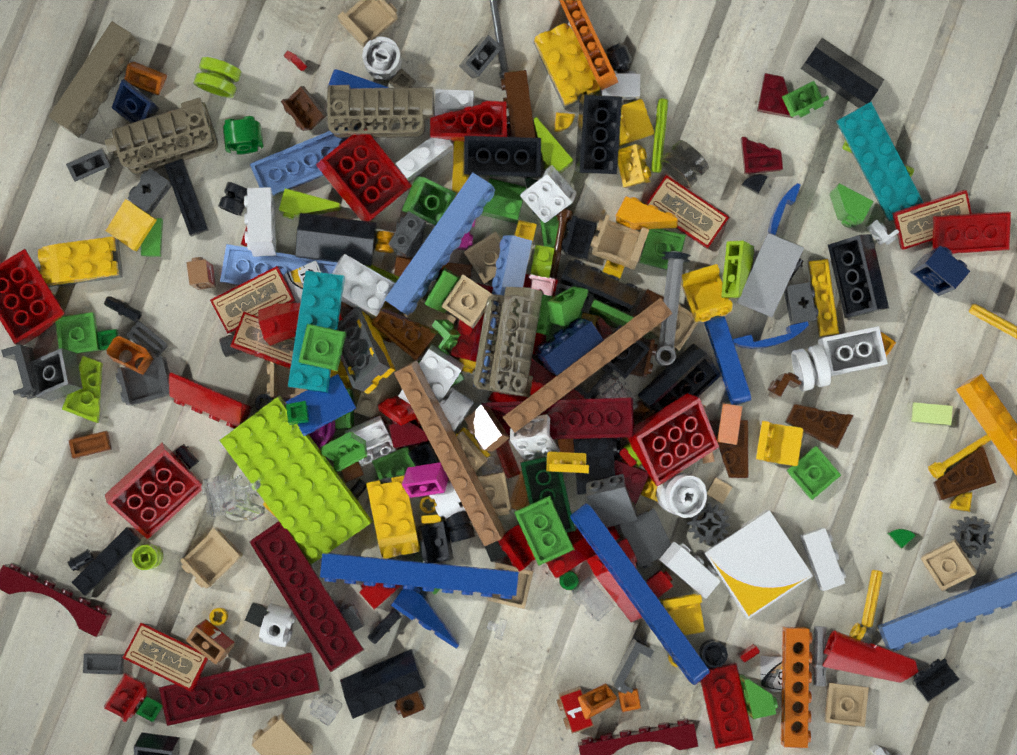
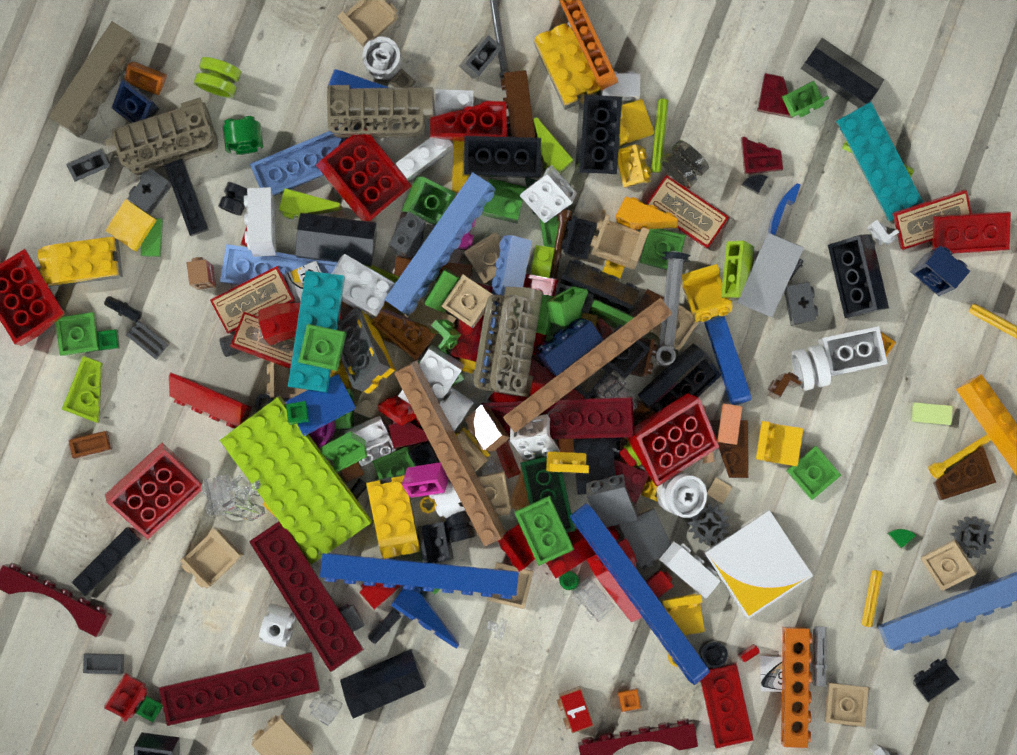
dark grey panel [1,345,37,399] -> none
dark grey brick [30,348,83,401] -> none
black pin [67,549,94,571] -> none
orange piece [107,336,153,375] -> none
dark grey panel [116,356,170,406] -> none
tile [123,623,208,692] -> none
lime wheel [132,544,163,570] -> none
black pin [175,444,199,469] -> none
medium nougat brick [186,619,236,665] -> none
yellow bush [209,608,228,626] -> none
pearl dark grey tile [244,602,270,628] -> none
reddish brown bracket [281,86,327,131] -> none
red tile [284,50,307,71] -> none
light orange wheel [375,231,395,253] -> none
reddish brown brick [394,691,426,718] -> none
yellow tile [421,514,442,524] -> none
pearl dark grey tile [485,541,507,562] -> none
yellow plate [515,220,537,243] -> none
yellow tile [554,112,575,132] -> none
orange slope [578,683,618,719] -> none
black head [606,43,632,73] -> none
dark grey panel [612,638,654,694] -> none
blue slope [732,321,809,349] -> none
bright green slope [739,674,778,719] -> none
reddish brown wing [785,404,854,449] -> none
white brick [800,528,846,591] -> none
yellow tile [808,259,839,337] -> none
red panel [822,631,918,683] -> none
bright green slope [830,183,874,228] -> none
yellow bush [849,622,866,640] -> none
yellow tile [949,492,973,512] -> none

